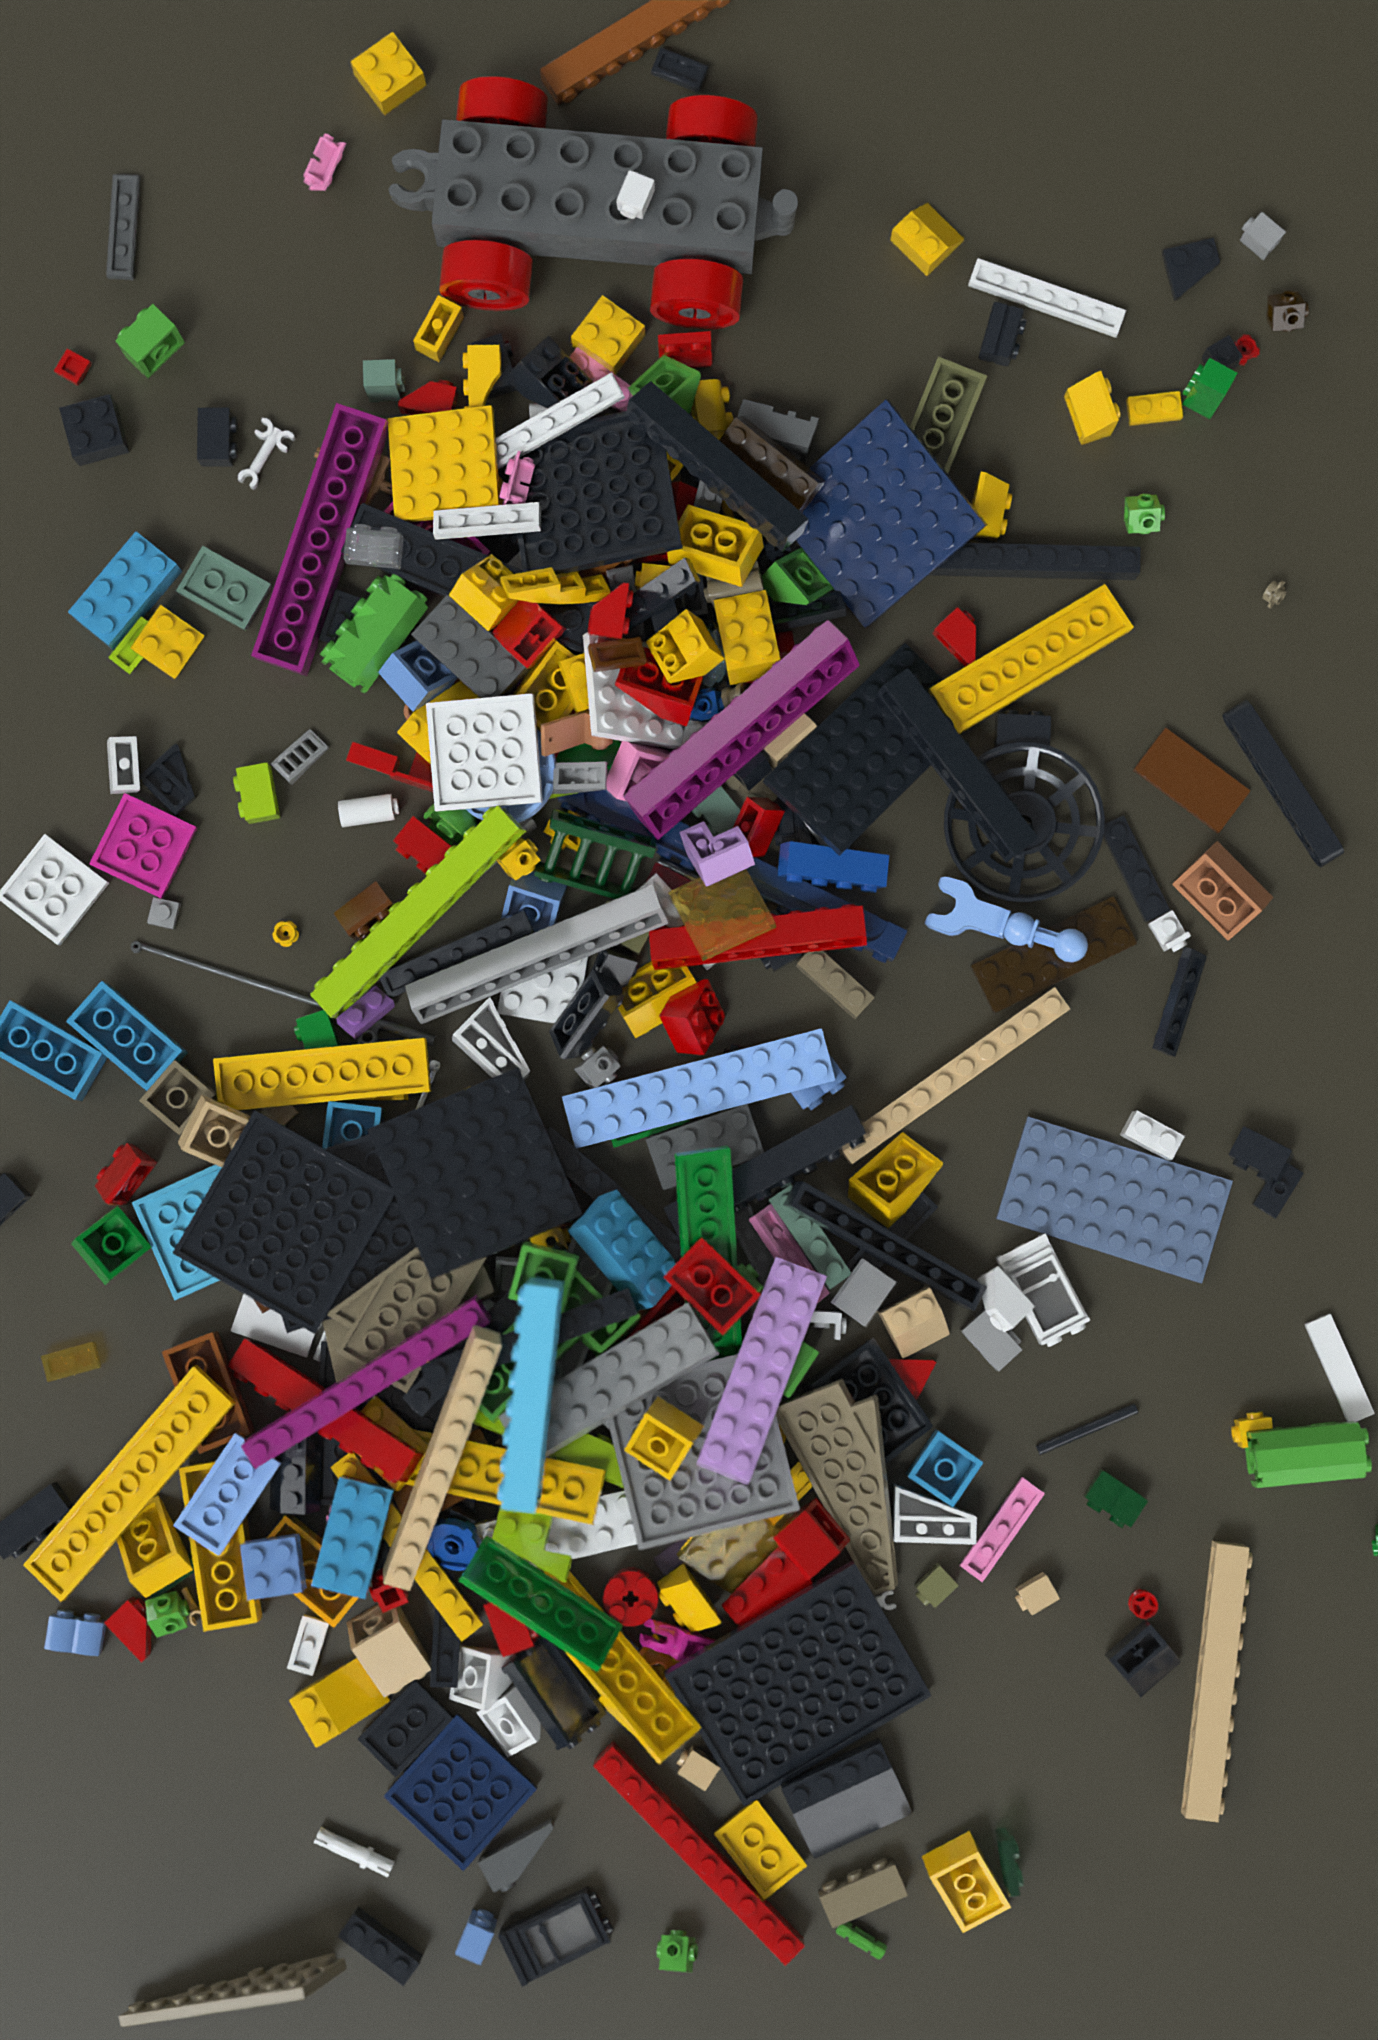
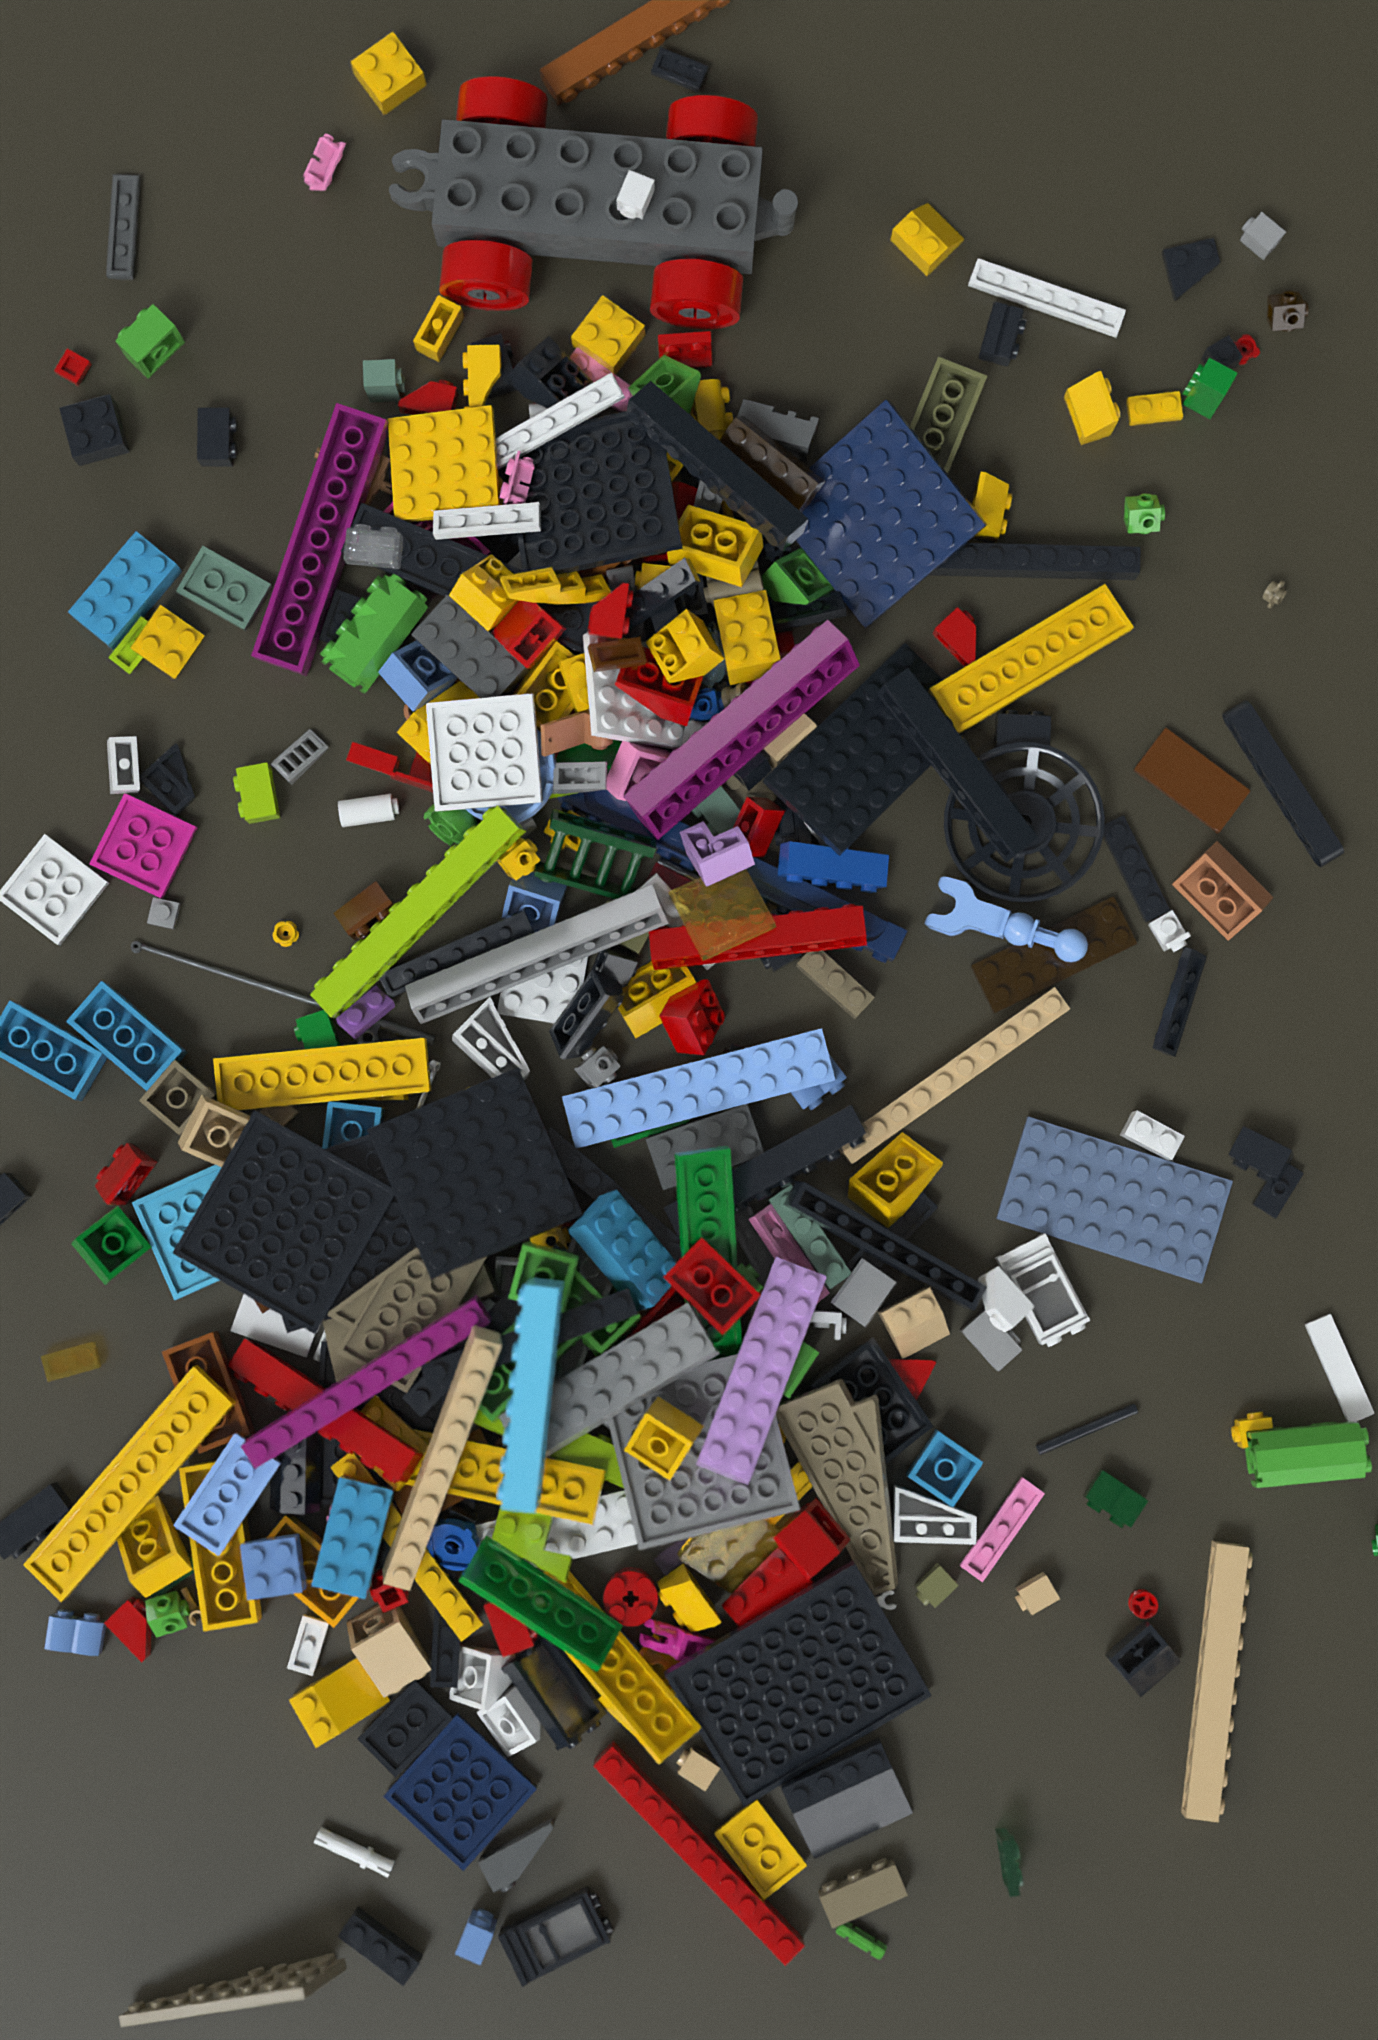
white bar [238,418,296,490] -> none
red brick [393,816,452,874] -> none
bright green brick [657,1930,698,1973] -> none
yellow slope [922,1831,1011,1933] -> none

